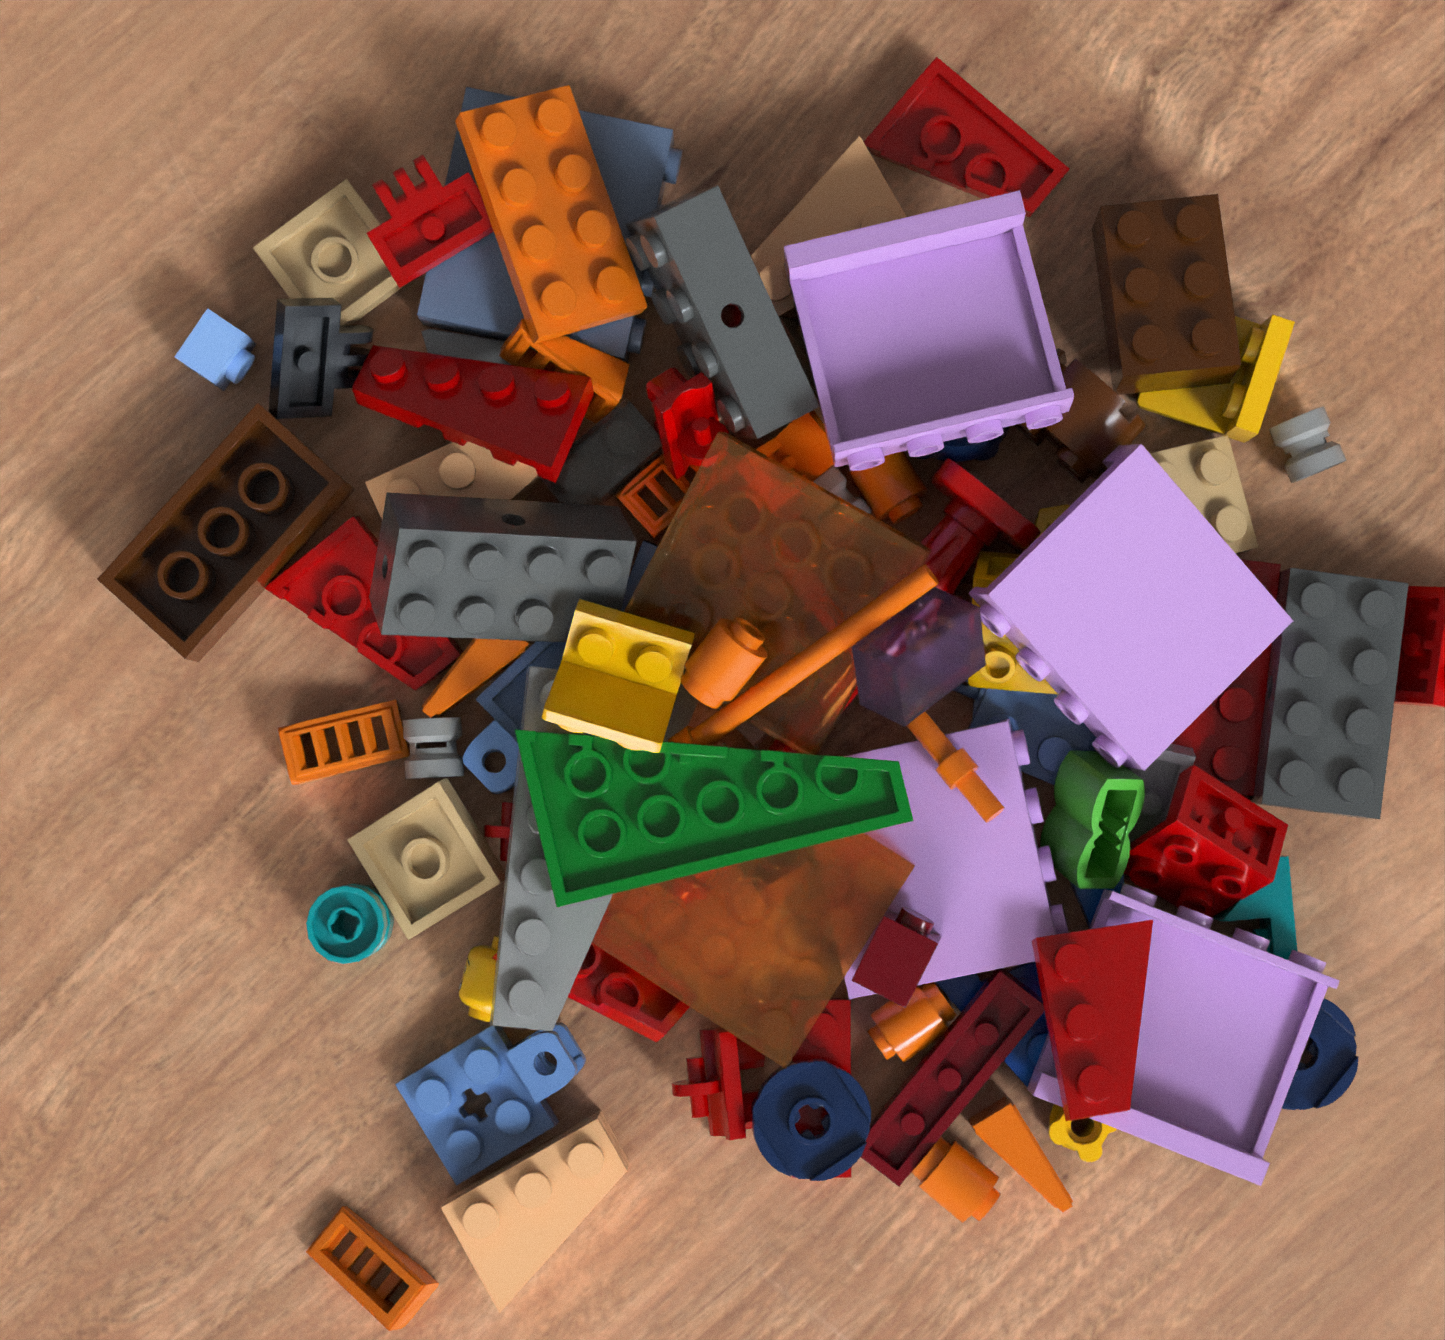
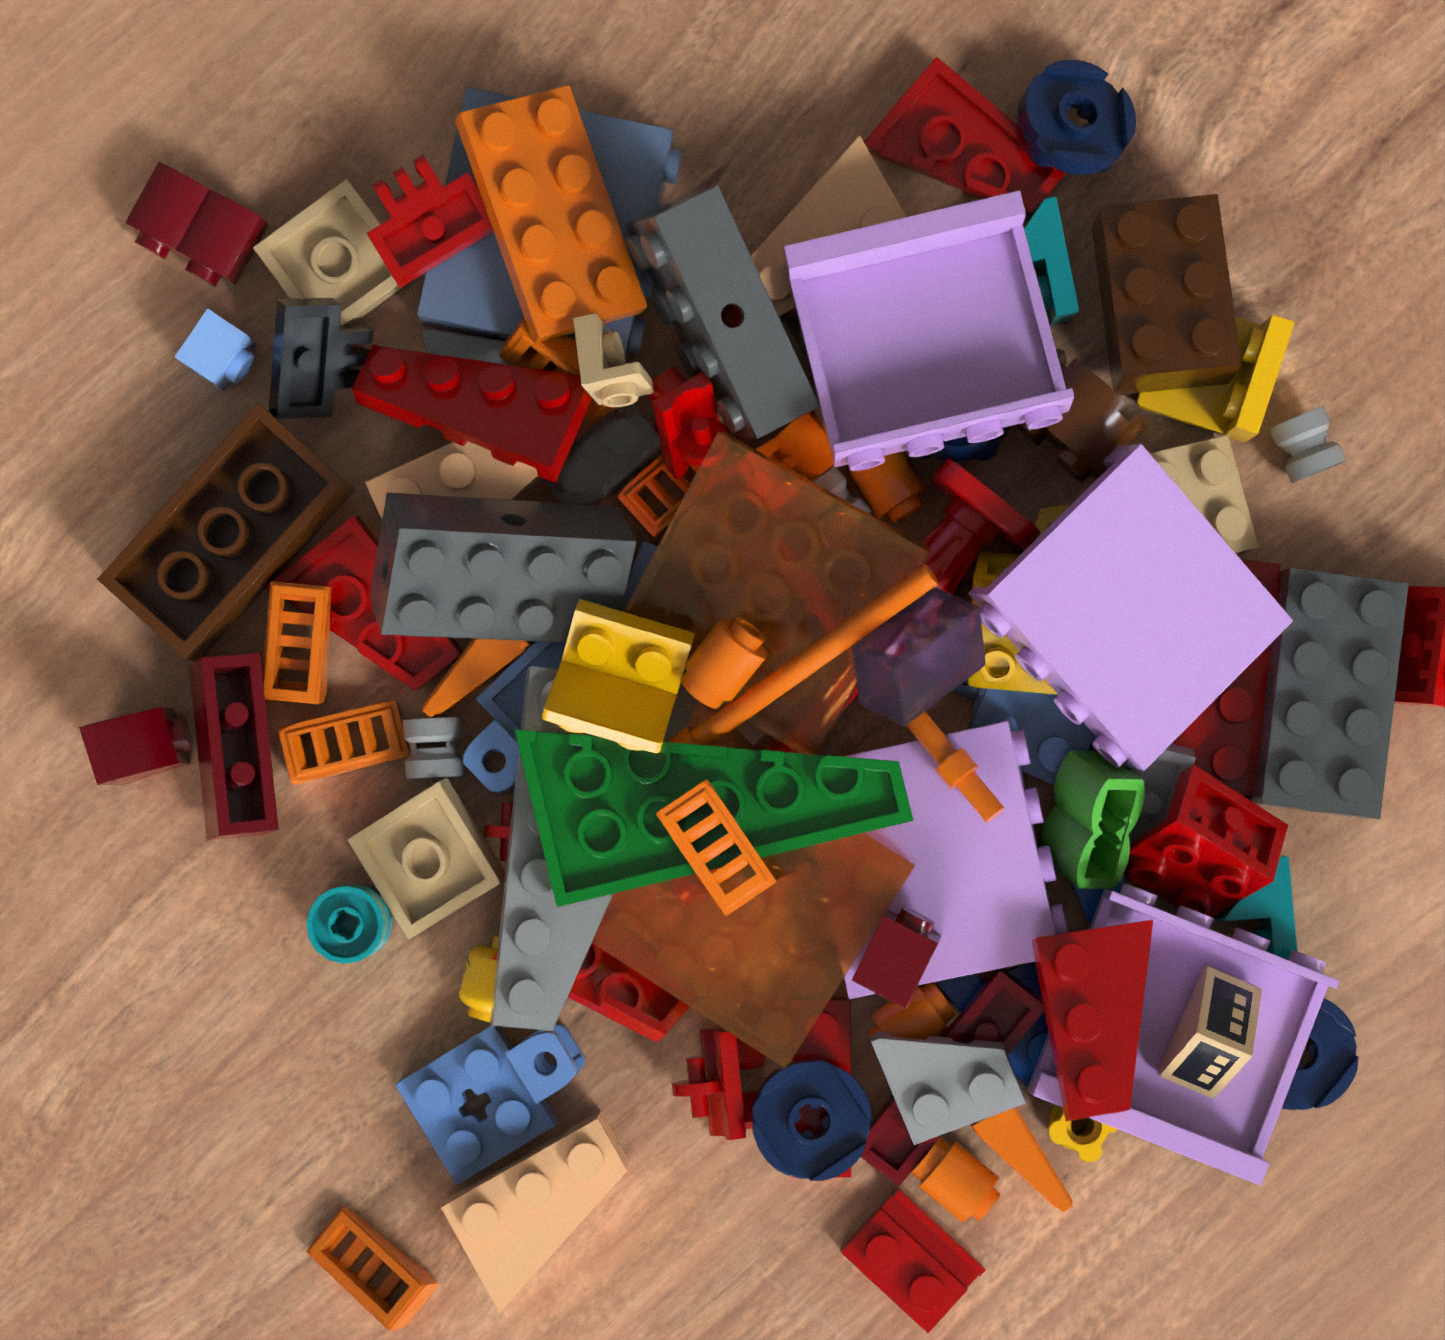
none -> dark red slope [79,707,193,785]
none -> dark red brick [125,162,269,287]
none -> dark red brick [189,653,279,841]
none -> orange slope [262,581,331,704]
none -> tan bracket [573,313,654,407]
none -> orange slope [656,779,777,916]
none -> red plate [840,1186,986,1333]
none -> light grey wing [871,1031,1026,1145]
none -> dark blue plate [1018,60,1136,175]
none -> teal slope [1024,197,1079,326]
none -> tan slope [1157,964,1262,1099]

